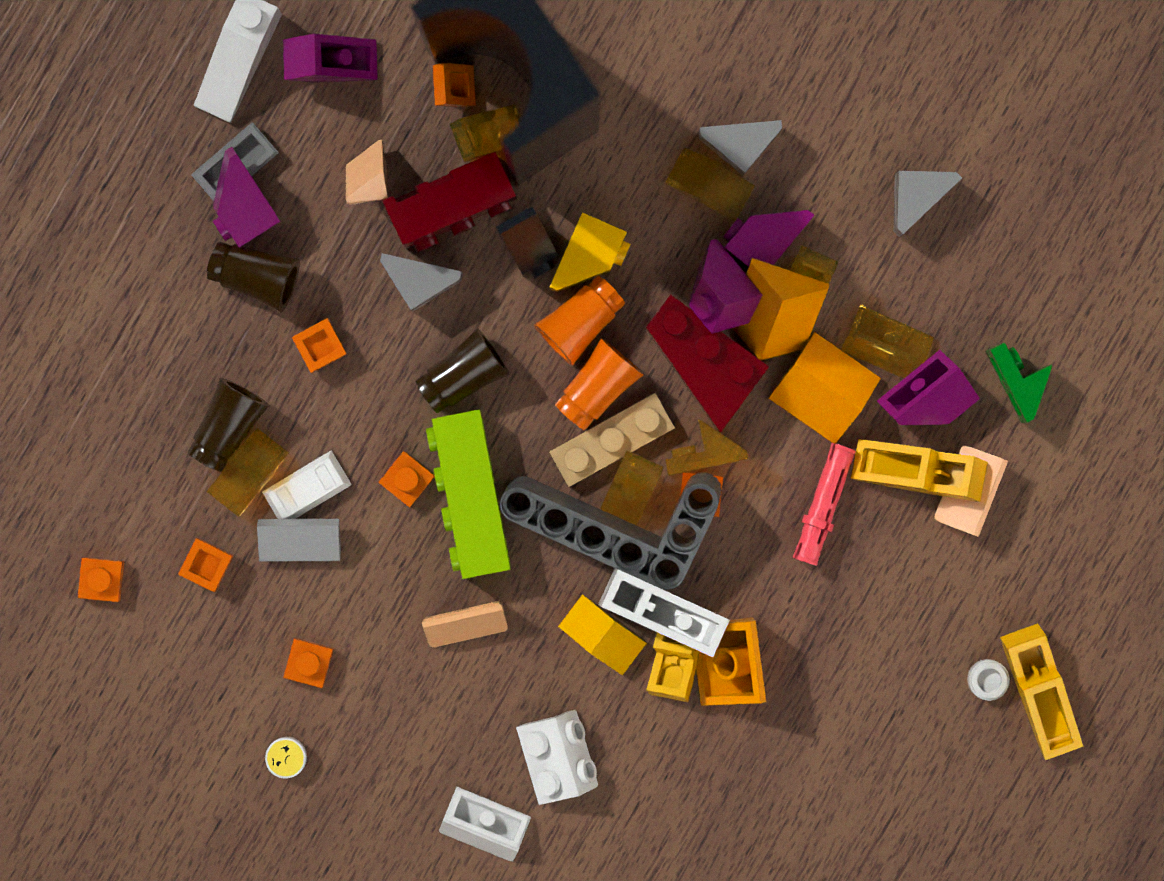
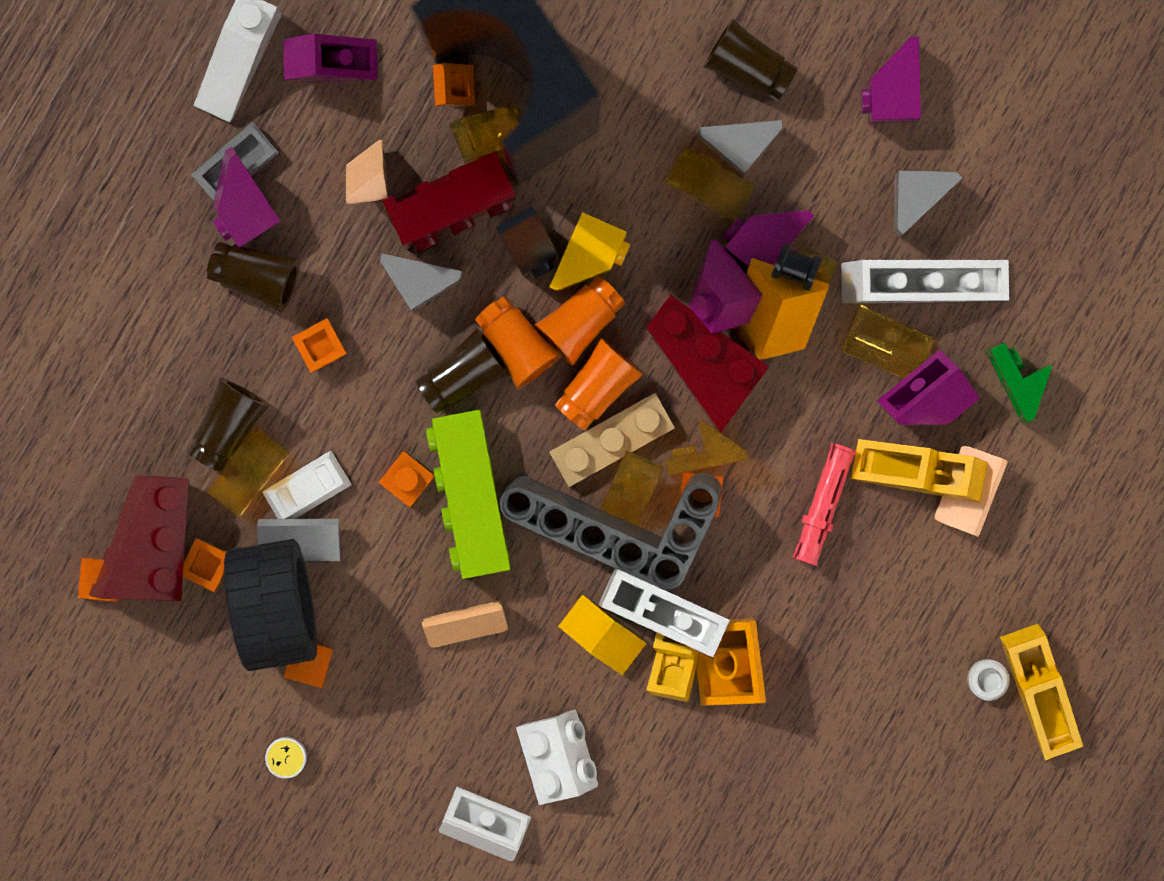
light orange slope [768,332,881,444] -> none
none -> dark red wedge [89,475,189,601]
none -> black tyre [224,539,317,671]
none -> orange plant [475,296,562,389]
none -> dark brown plant [703,18,798,102]
none -> black bush [771,243,822,291]
none -> white slope [841,260,1009,304]
none -> magenta slope [860,36,921,124]

